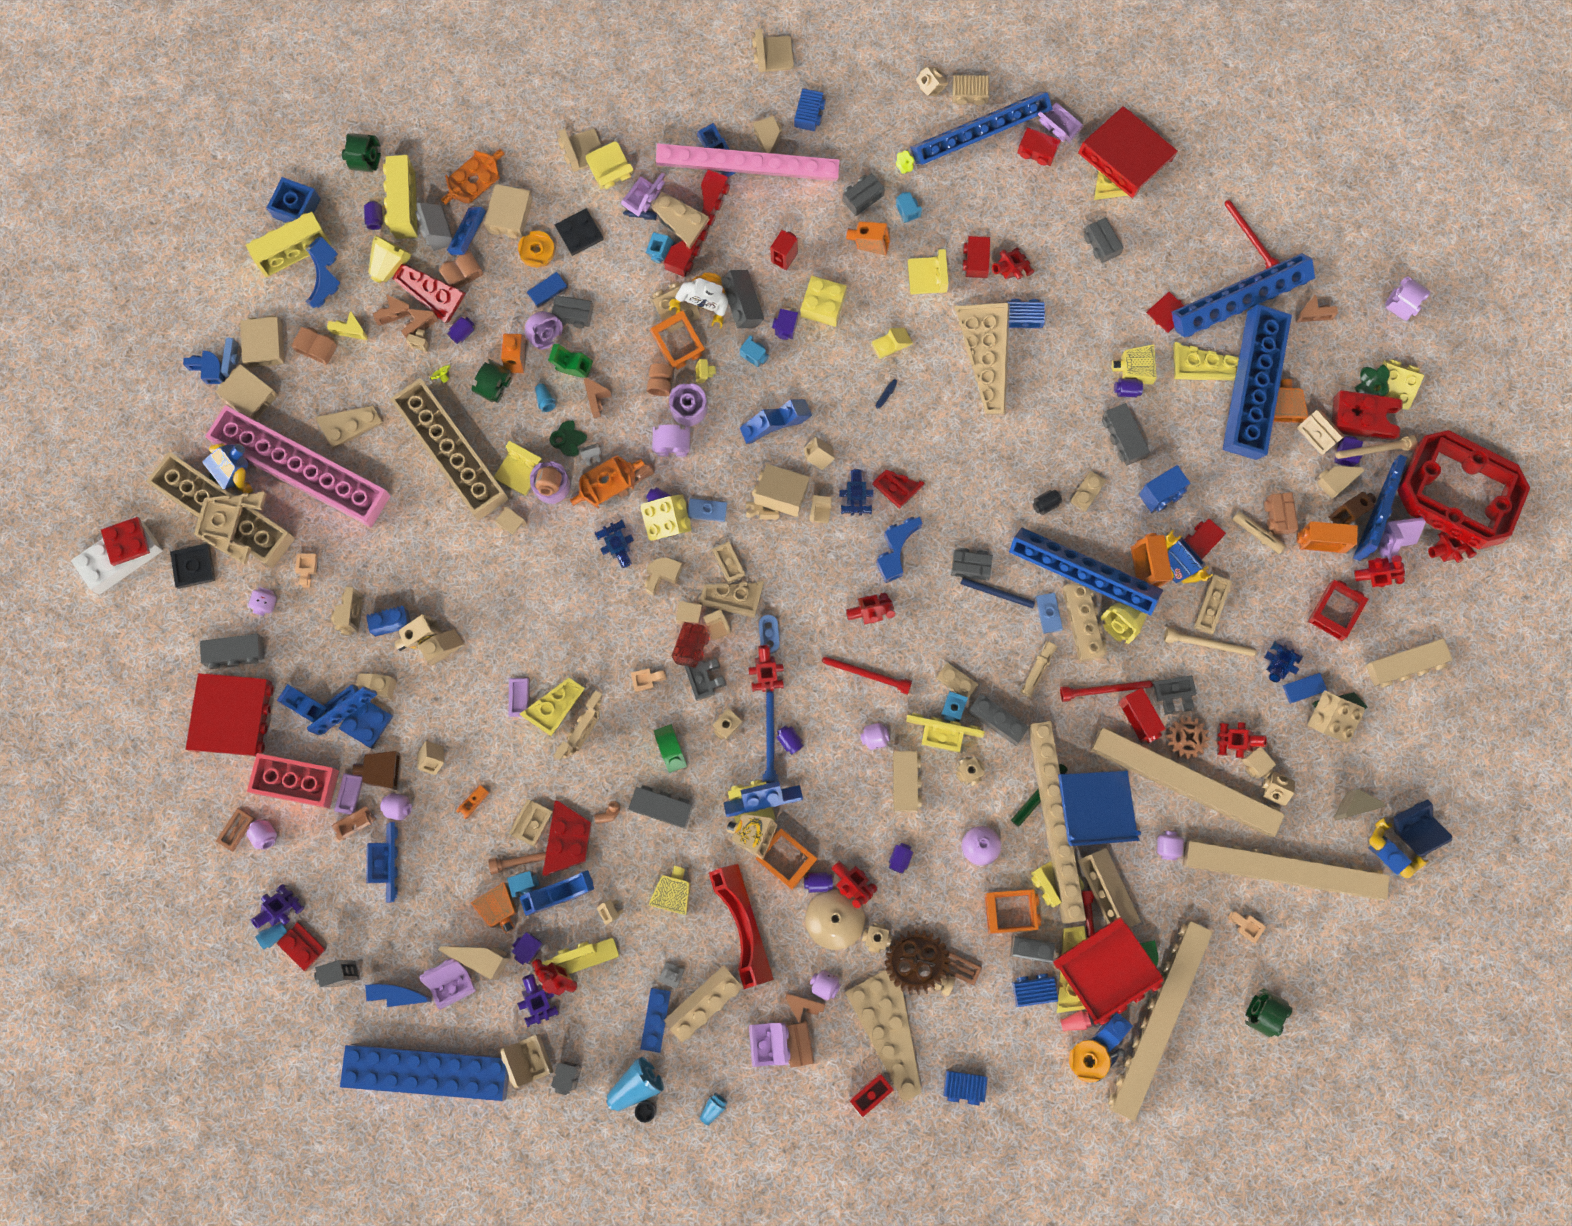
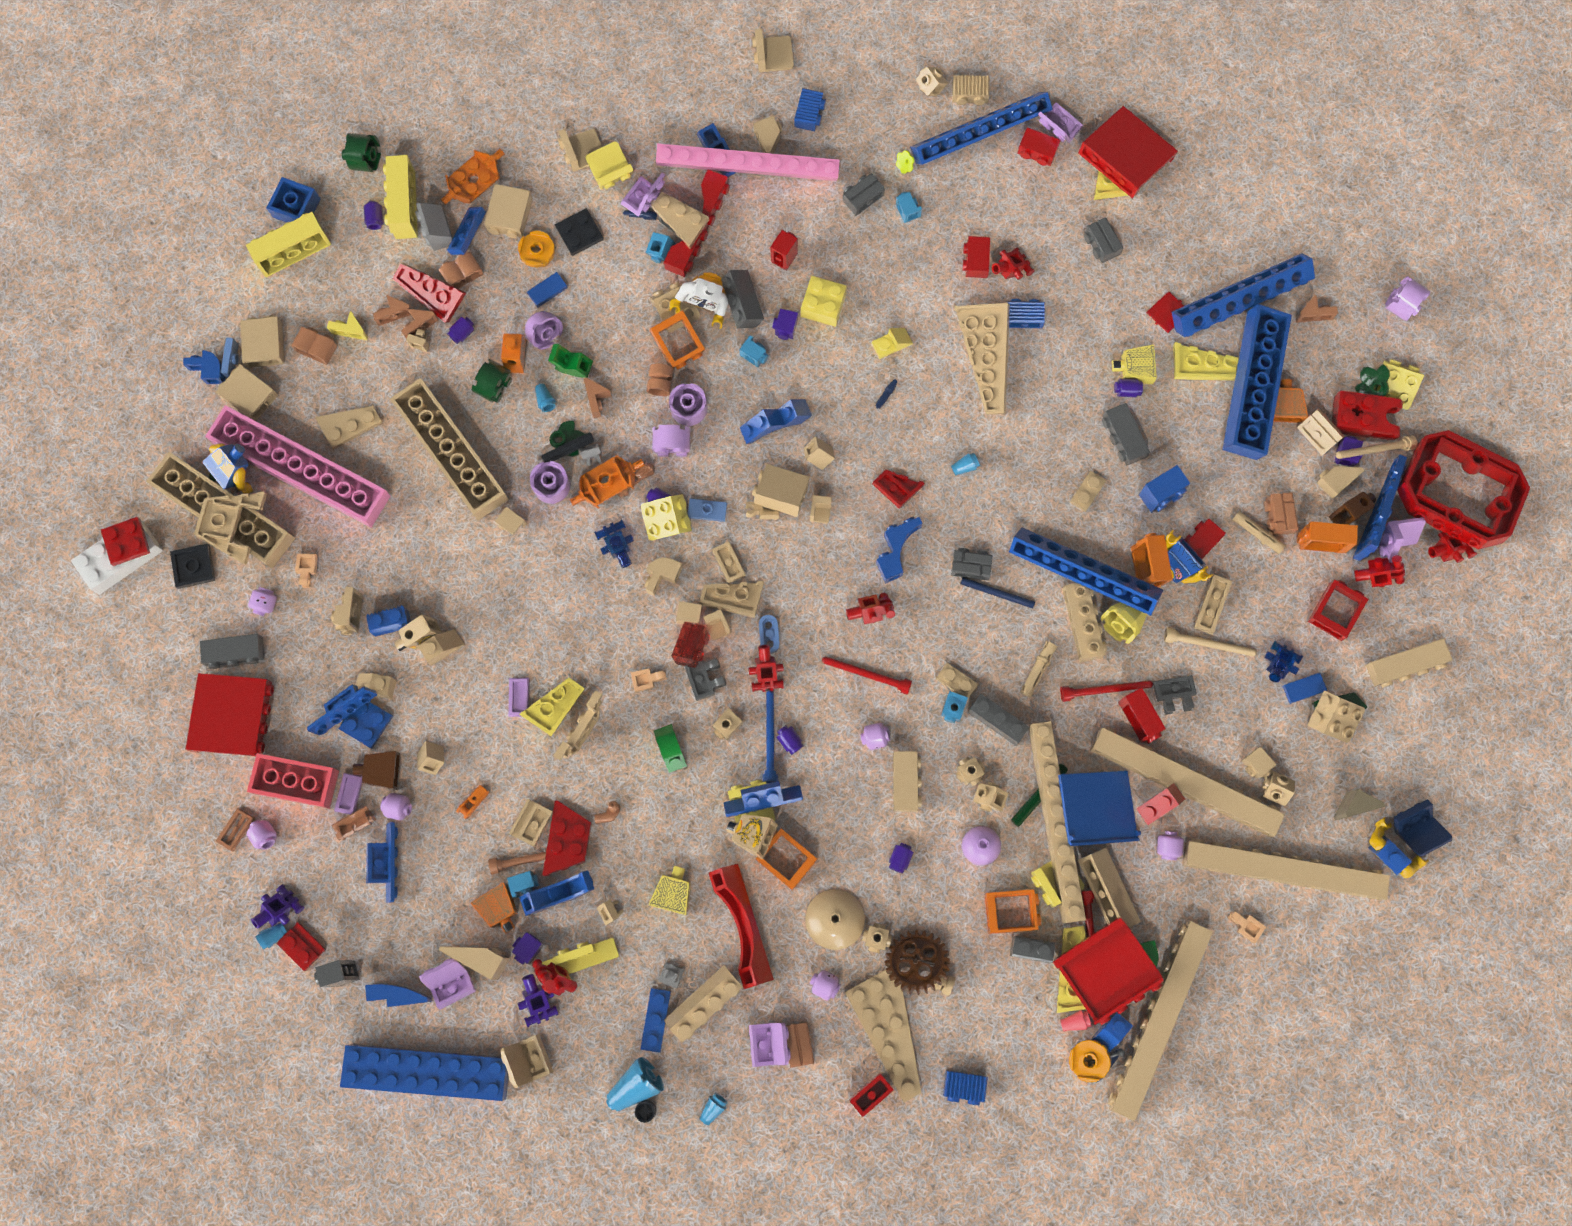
blue brick [277,684,327,722] -> none
blue arch [305,236,340,308] -> none
light yellow cone [368,235,412,283] -> none
neon yellow plant [430,365,451,383] -> none
light yellow bracket [494,441,543,496] -> none
nougat head [535,466,562,496] -> none
dark grey brick [551,1061,582,1095] -> none
dark grey brick [552,295,594,329] -> none
dark grey brick [628,785,693,829] -> none
light yellow tile [695,359,716,383] -> none
nougat slope [785,993,825,1023] -> none
dark purple brick [804,872,833,893] -> none
red piece [831,860,878,909] -> none
clear blue piece [839,469,874,516] -> none
orange torso [846,221,891,256] -> none
light yellow bracket [906,713,985,753] -> none
light yellow bracket [908,249,948,294] -> none
nougat tile [946,952,982,986] -> none
blue brick [1012,973,1058,1007] -> none
black brick [1033,489,1062,515] -> none
medium blue plate [1035,593,1063,634] -> none
nougat gear [1166,716,1210,760] -> none
red piece [1217,722,1267,758] -> none
red piece [1224,200,1281,269] -> none
dark green brick [1245,989,1293,1037] -> none
none -> black axle [541,432,594,463]
none -> dark azure cone [951,453,980,476]
none -> tan brick [973,782,1009,812]
none -> brick [1136,783,1186,825]

